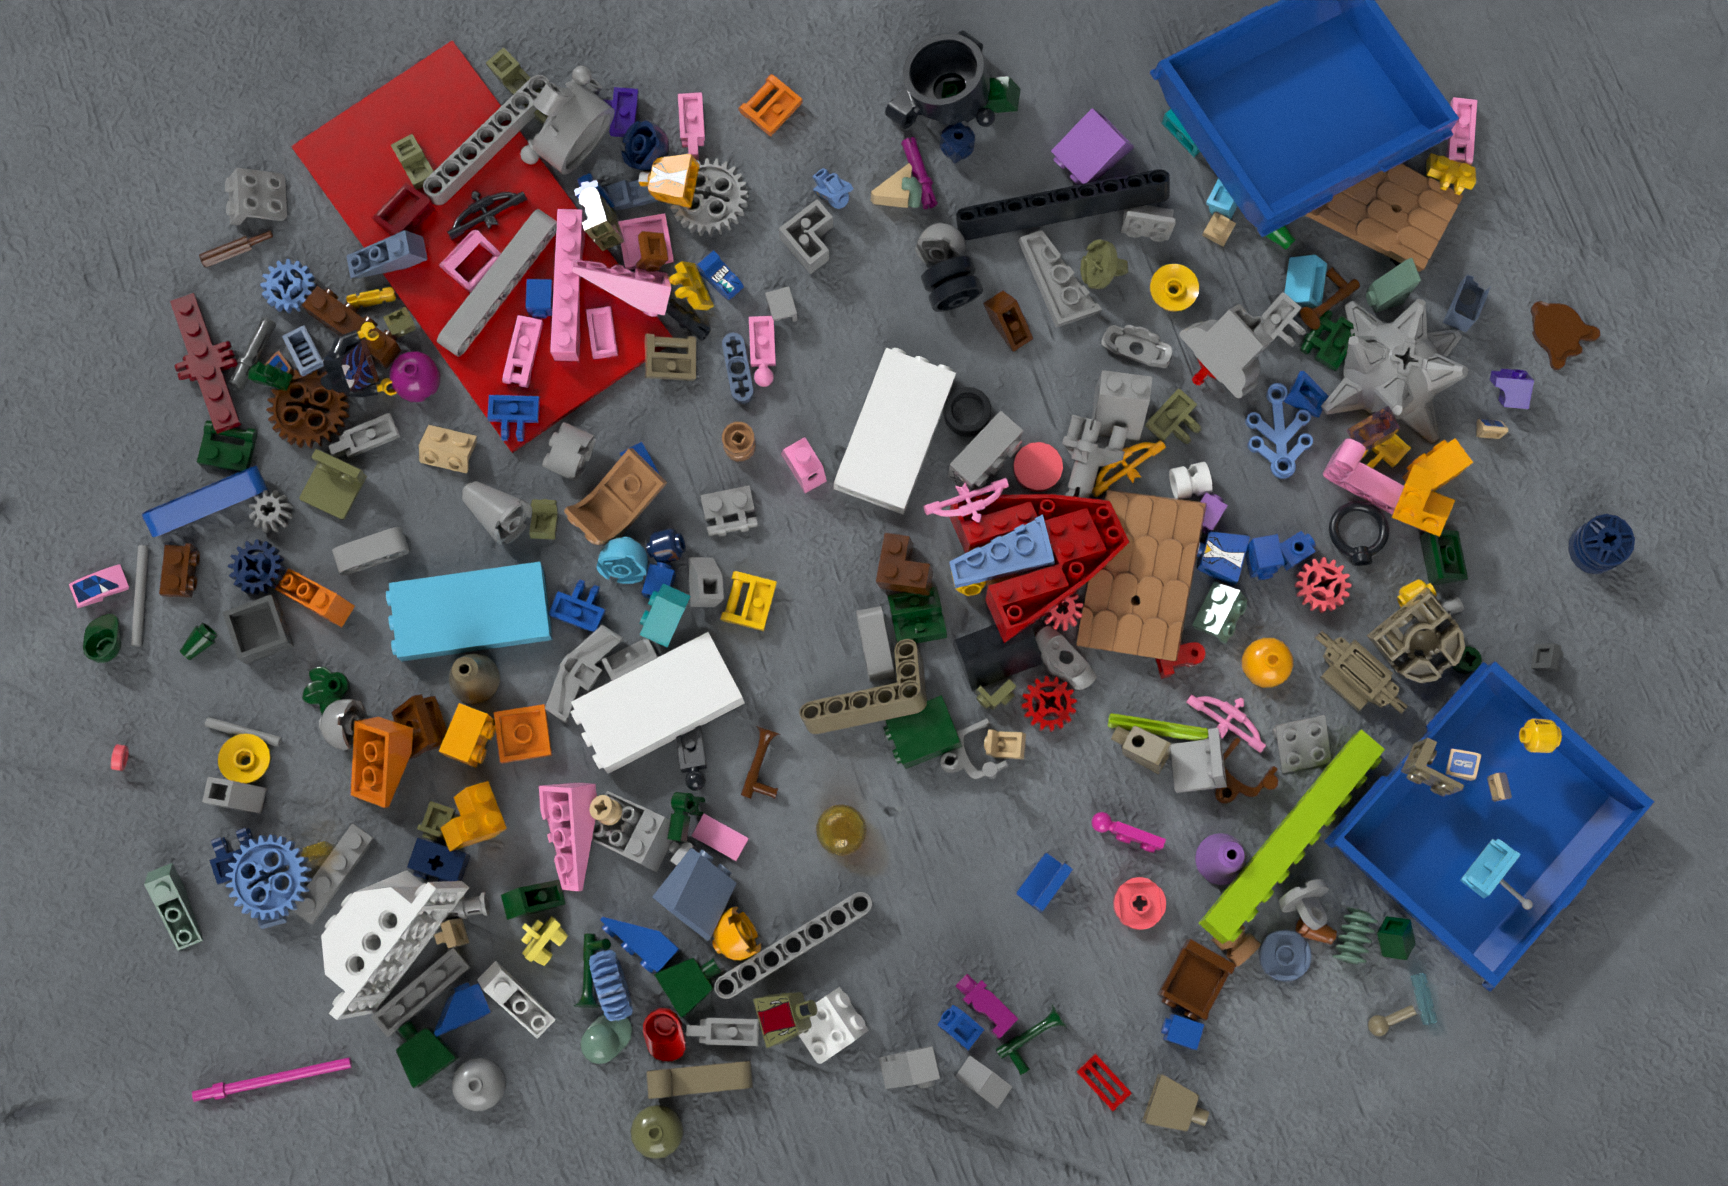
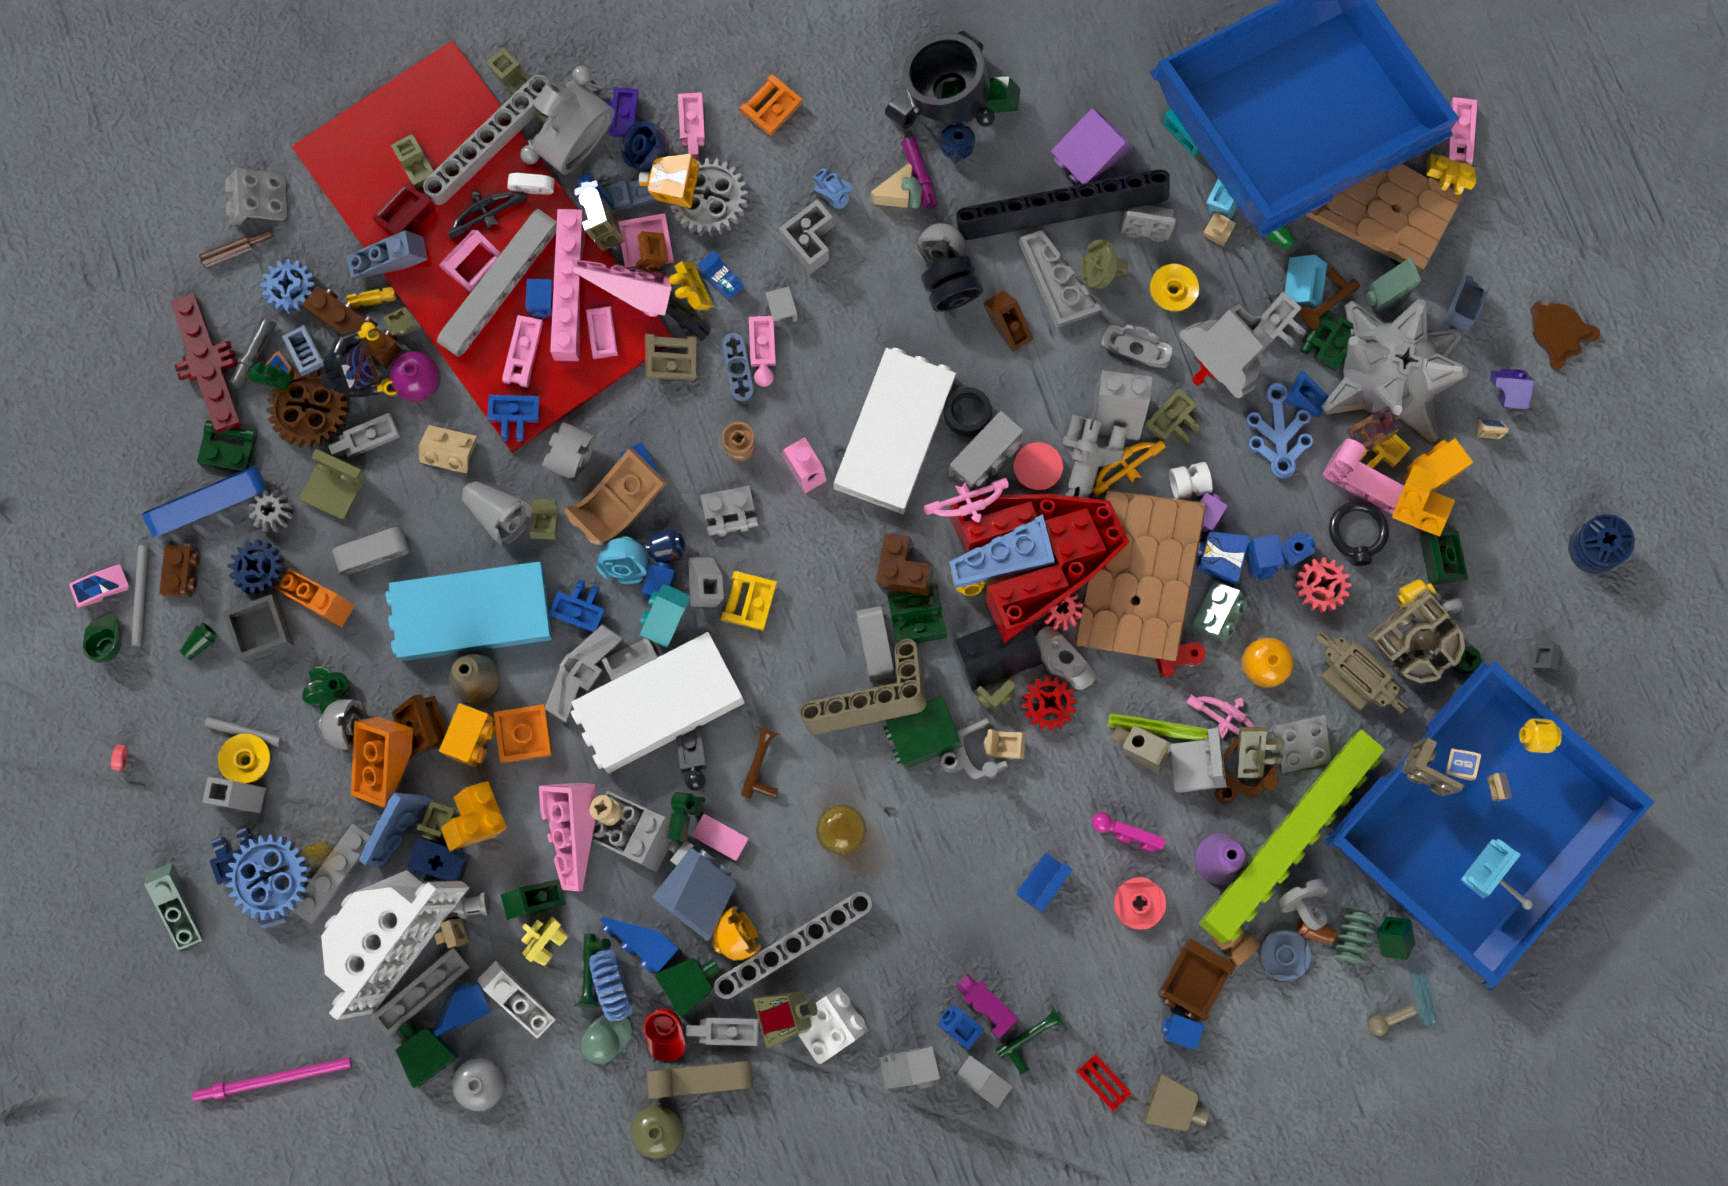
none -> medium blue wing [359,793,434,866]
none -> white beam [507,173,555,195]
none -> olive hinge [1236,727,1285,778]

